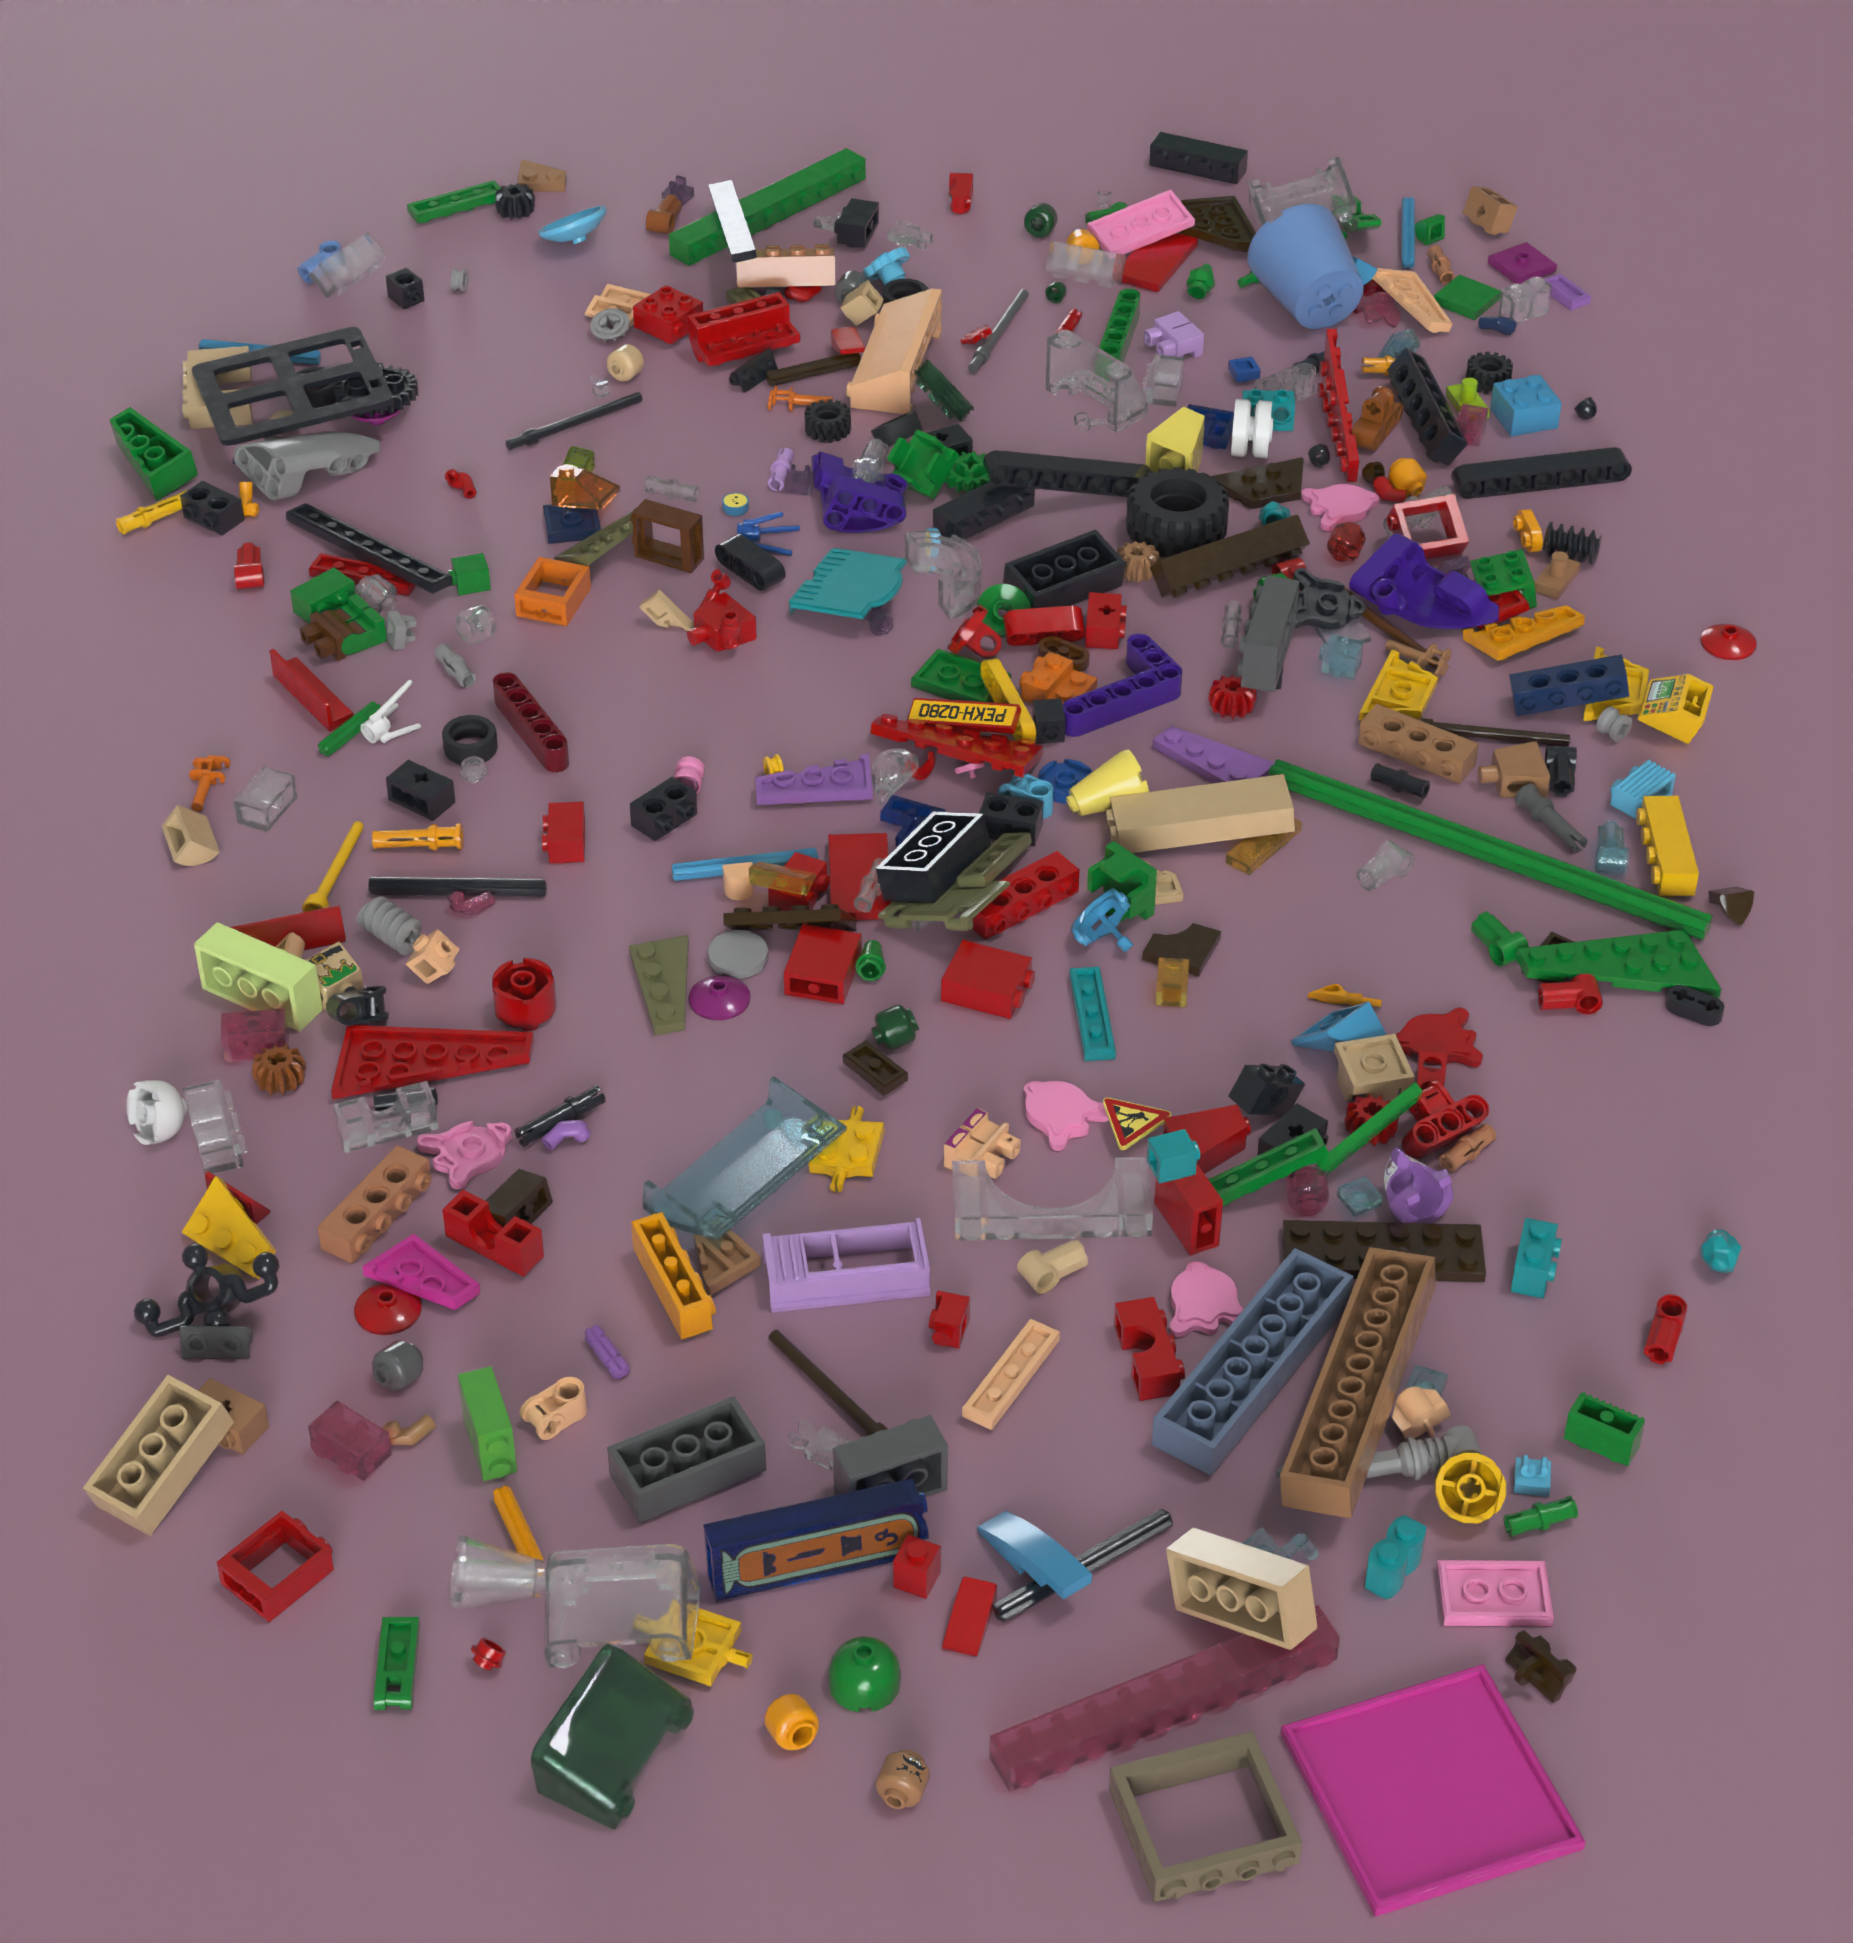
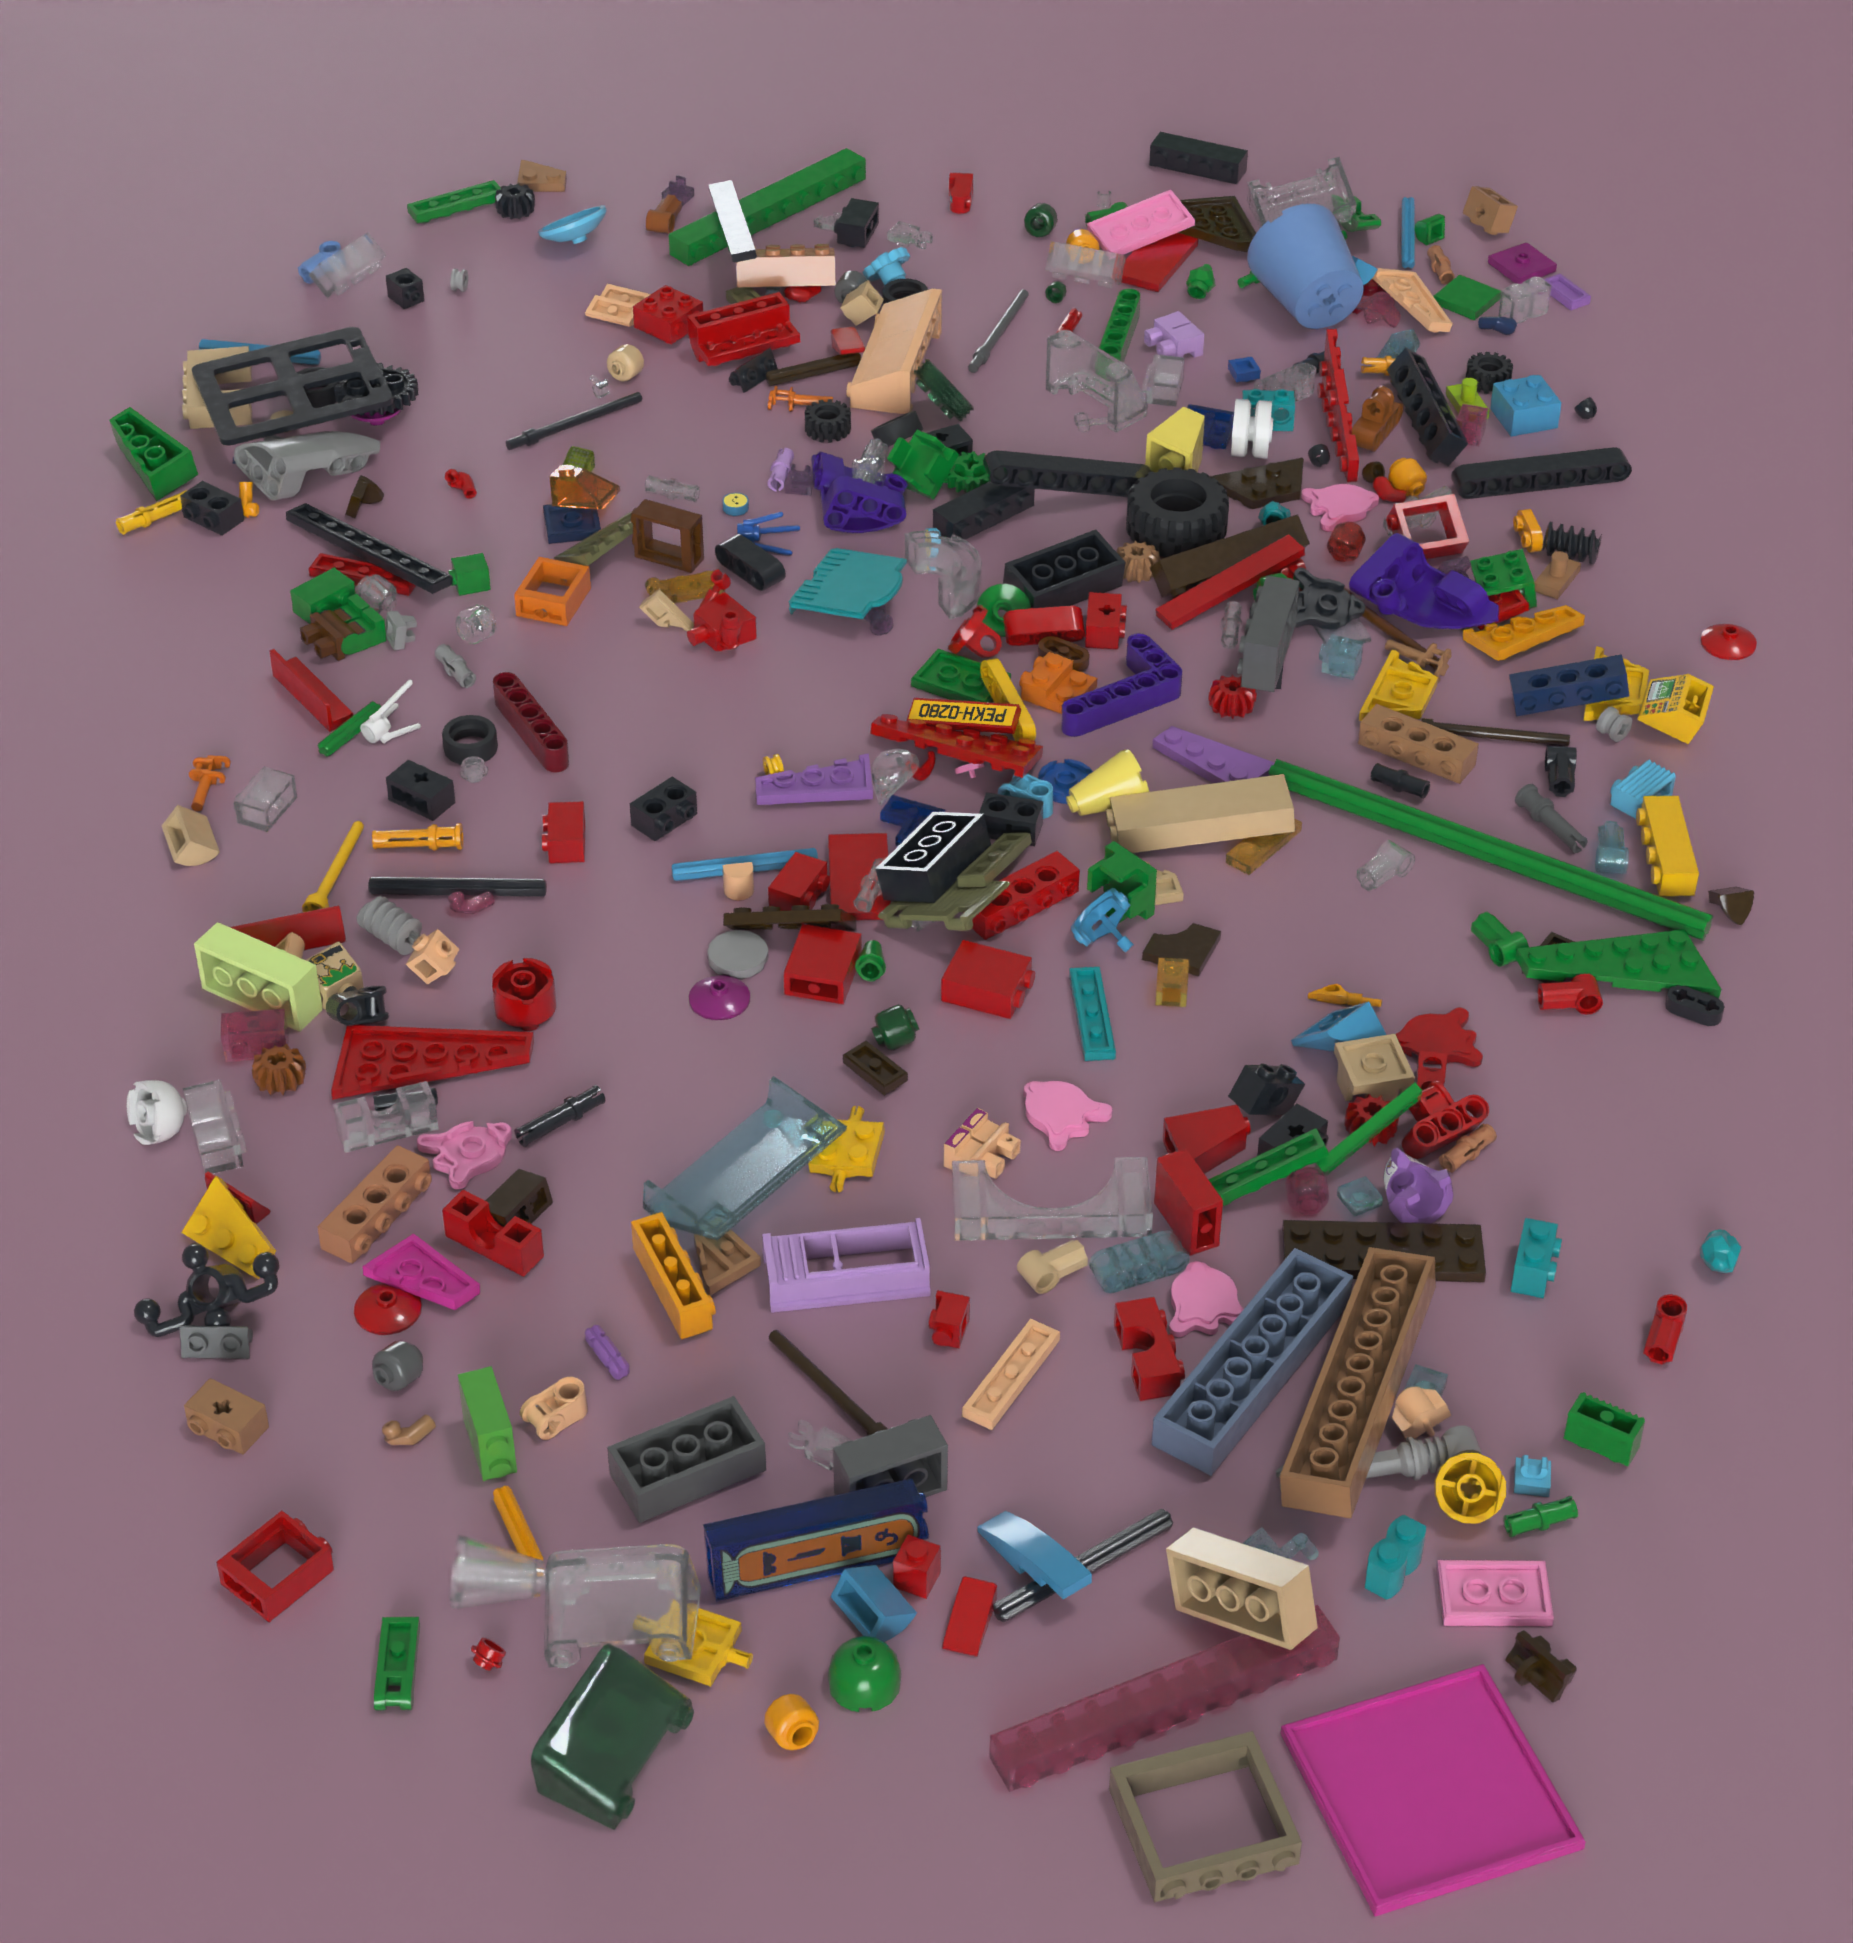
tan brick [83,1375,234,1536] -> none
red piece [234,542,264,589] -> none
clear pink brick [308,1401,392,1481] -> none
medium lavender arm [541,1119,591,1150] -> none
light grey gear [590,308,630,343] -> none
olive wing [629,935,689,1036] -> none
bright pink wheel [674,756,705,794] -> none
clear yellow slope [749,861,816,896] -> none
medium nougat head [875,1749,930,1809] -> none
red piece [960,325,993,344] -> none
black brick [1032,698,1065,744] -> none
piece [1103,1097,1171,1150] -> none
teal brick [1147,1129,1200,1184] -> none
medium nougat torso [1478,741,1550,798] -> none
none -> dark brown tile [345,475,384,518]
none -> clear yellow plate [645,571,725,603]
none -> dark azure brick [830,1565,917,1642]
none -> clear light blue beam [1088,1230,1190,1293]
none -> red tile [1155,534,1305,630]

